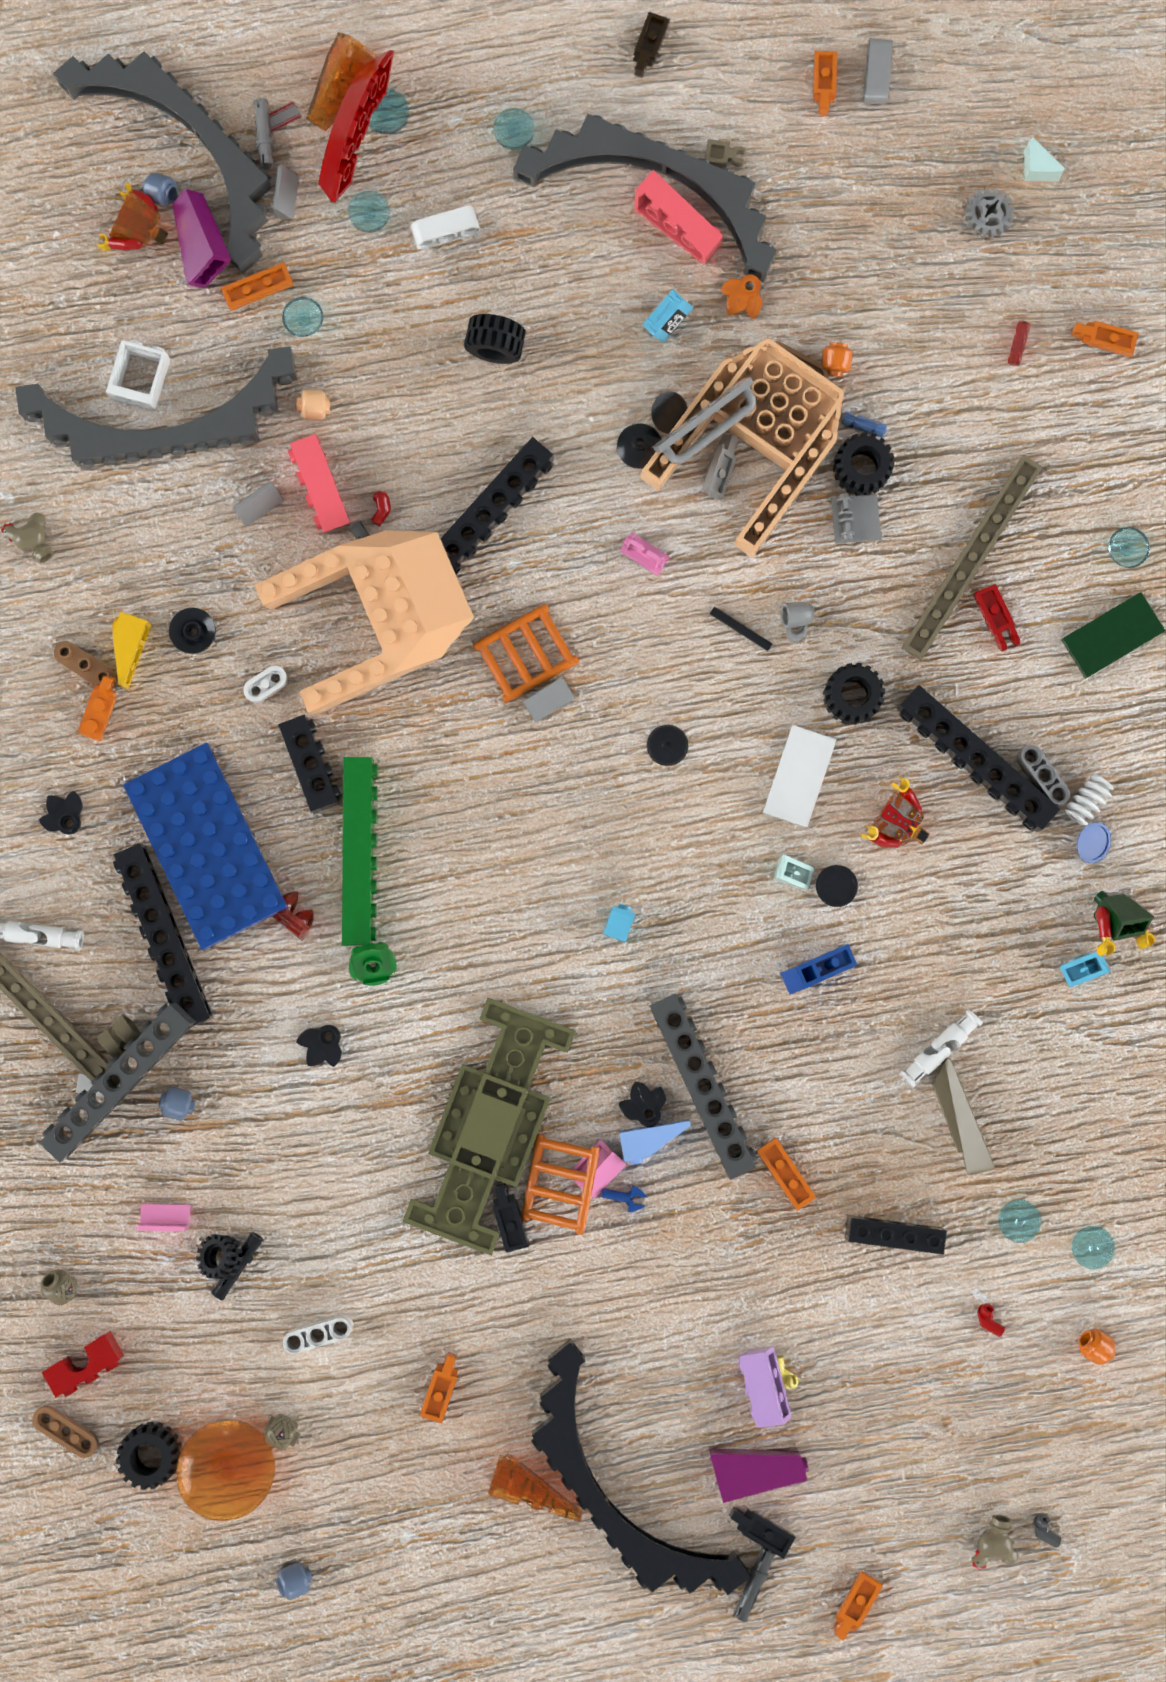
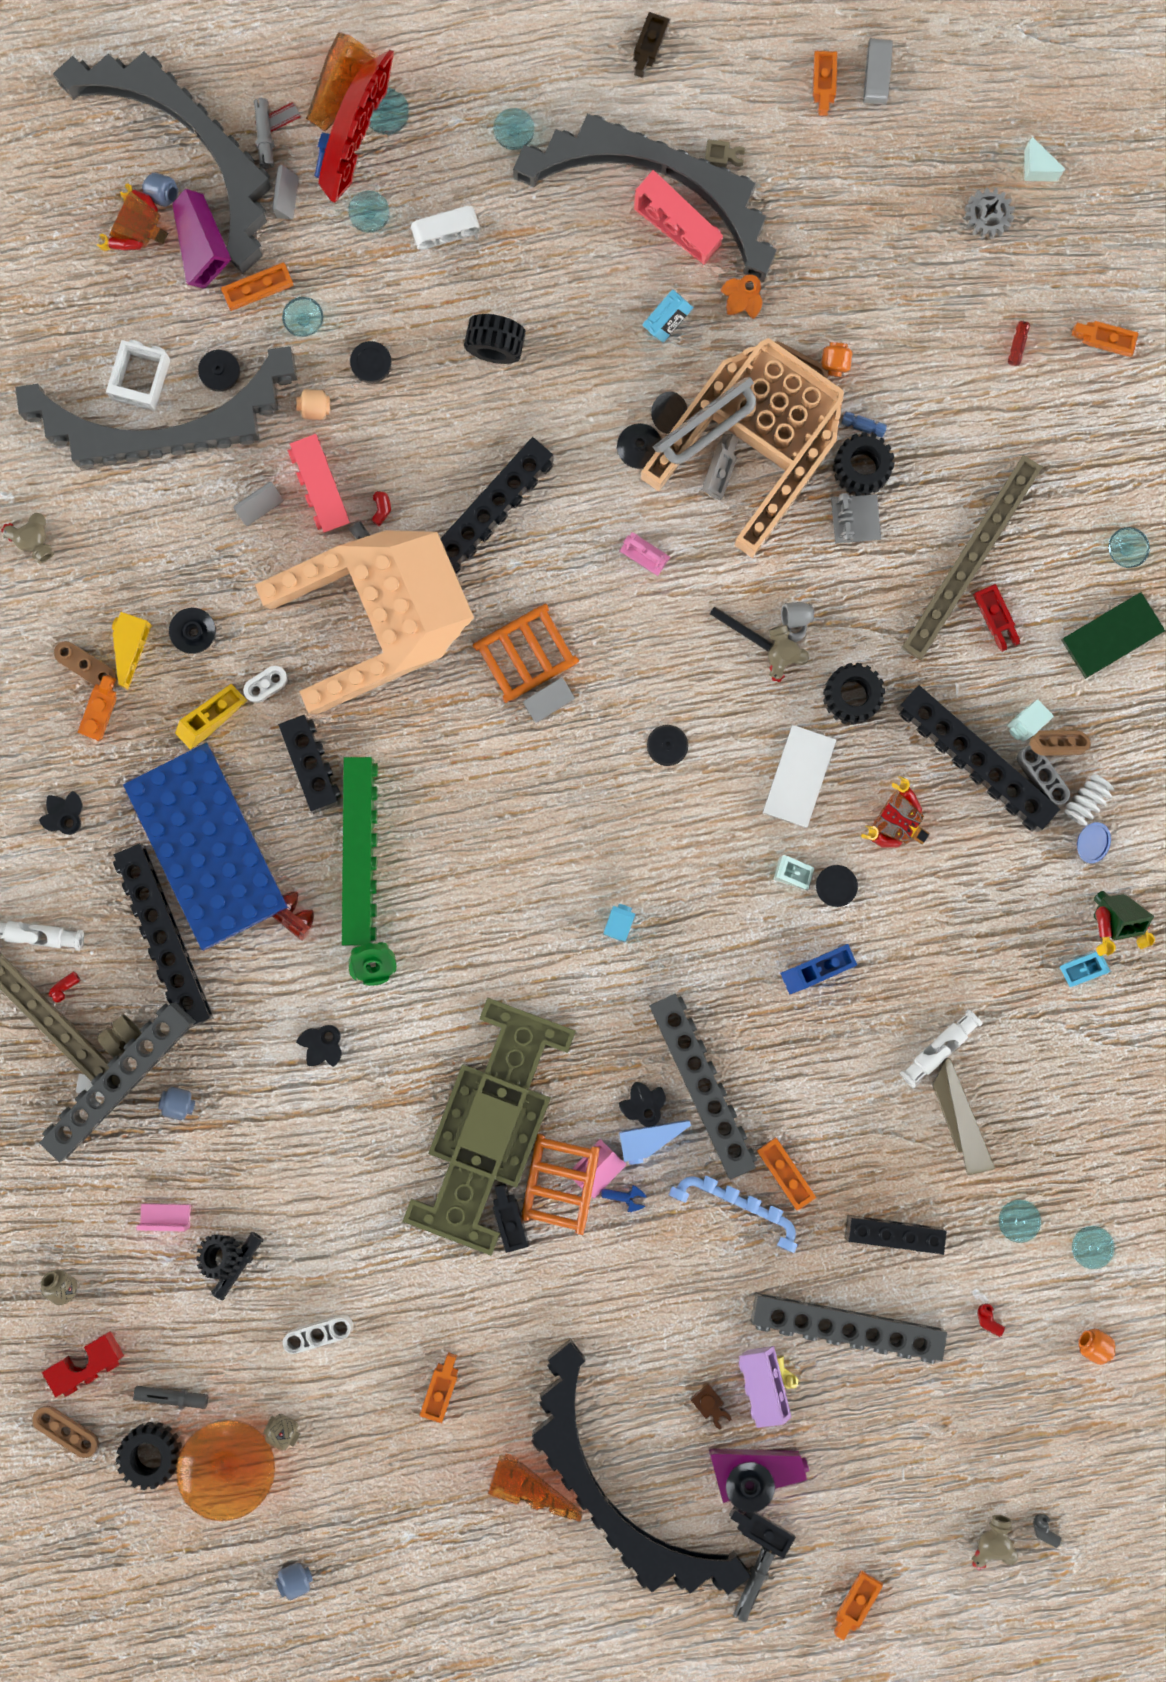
none -> red arm [49,971,81,1003]
none -> dark grey pin [133,1386,209,1409]
none -> yellow slope [175,684,247,750]
none -> black piece [198,350,240,392]
none -> blue bar [315,132,330,178]
none -> black piece [350,341,392,383]
none -> light blue bar [668,1175,798,1253]
none -> reddish brown plate [690,1383,732,1429]
none -> black dish [726,1462,775,1513]
none -> dark grey brick [751,1293,948,1364]
none -> dark tan animal [768,625,809,682]
none -> light aqua brick [1007,699,1054,742]
none -> medium nougat plate [1030,730,1091,756]

